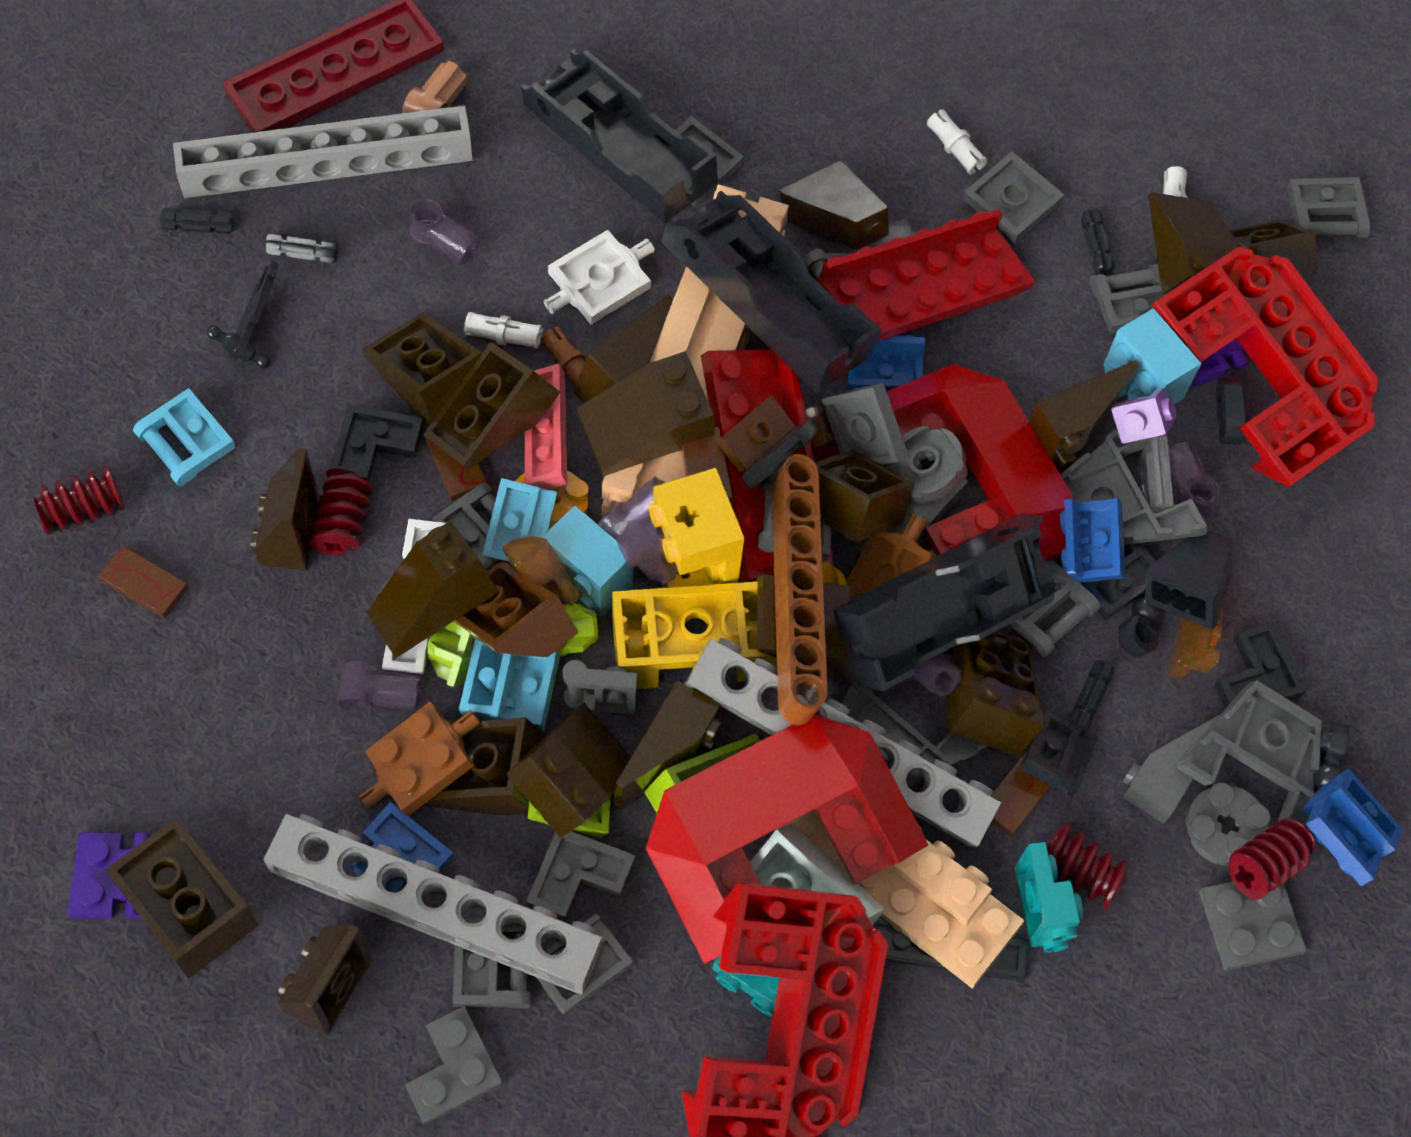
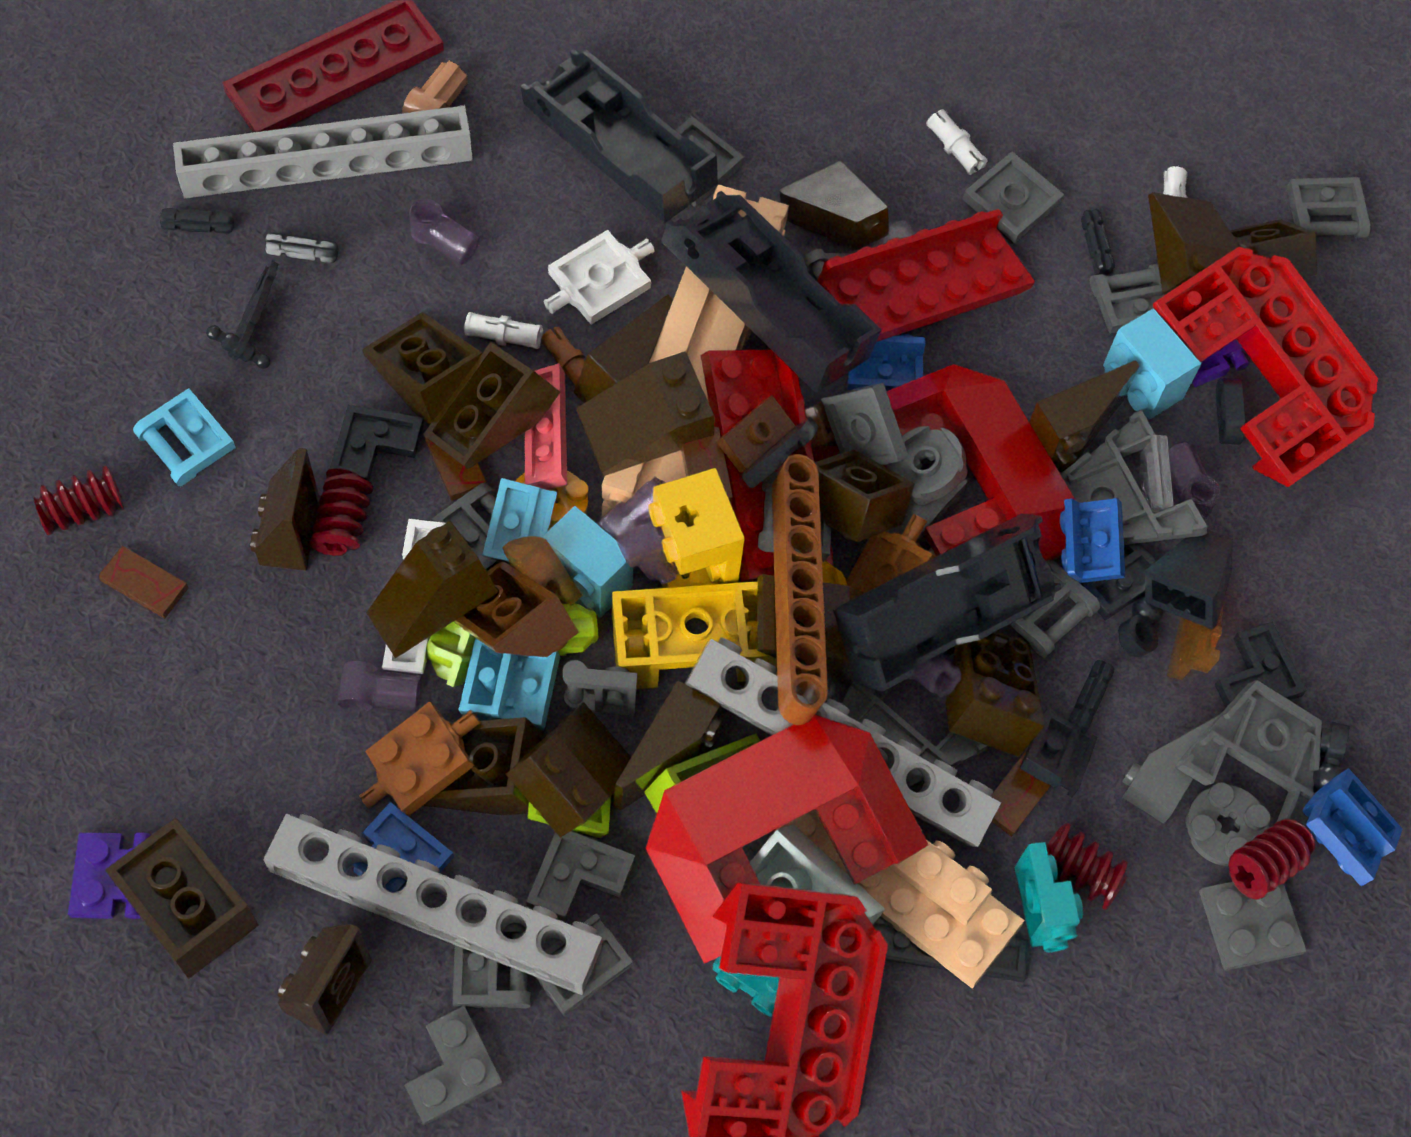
bracket [1111,388,1176,444] -> none

